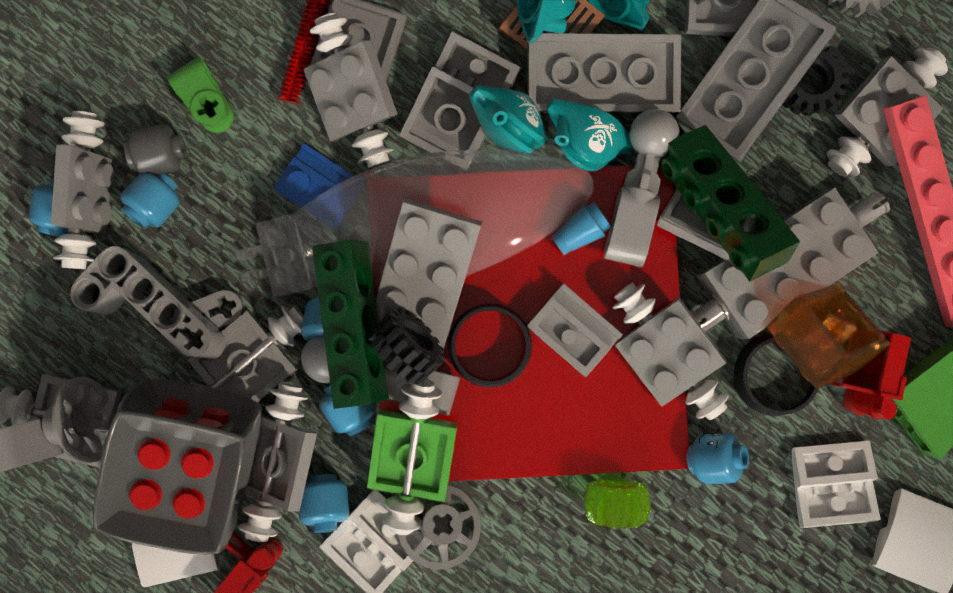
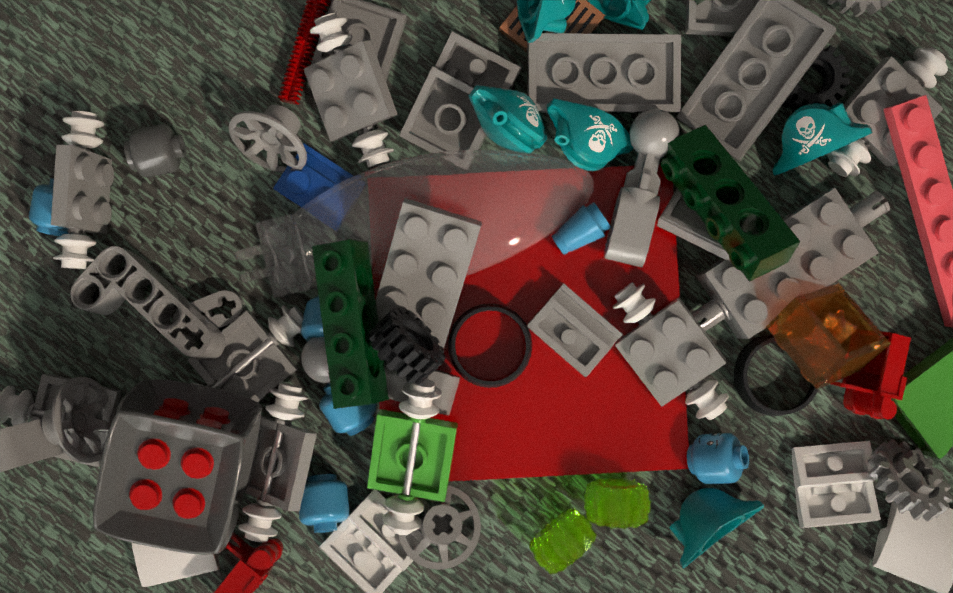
dark azure head [121,172,180,229] -> none
bright green piece [166,56,234,133] -> none
none -> light grey wheel [228,105,307,173]
none -> clear neon green gear [529,509,597,574]
none -> teal hat [669,488,764,569]
none -> teal hat [773,102,872,176]
none -> light grey gear [867,439,953,522]

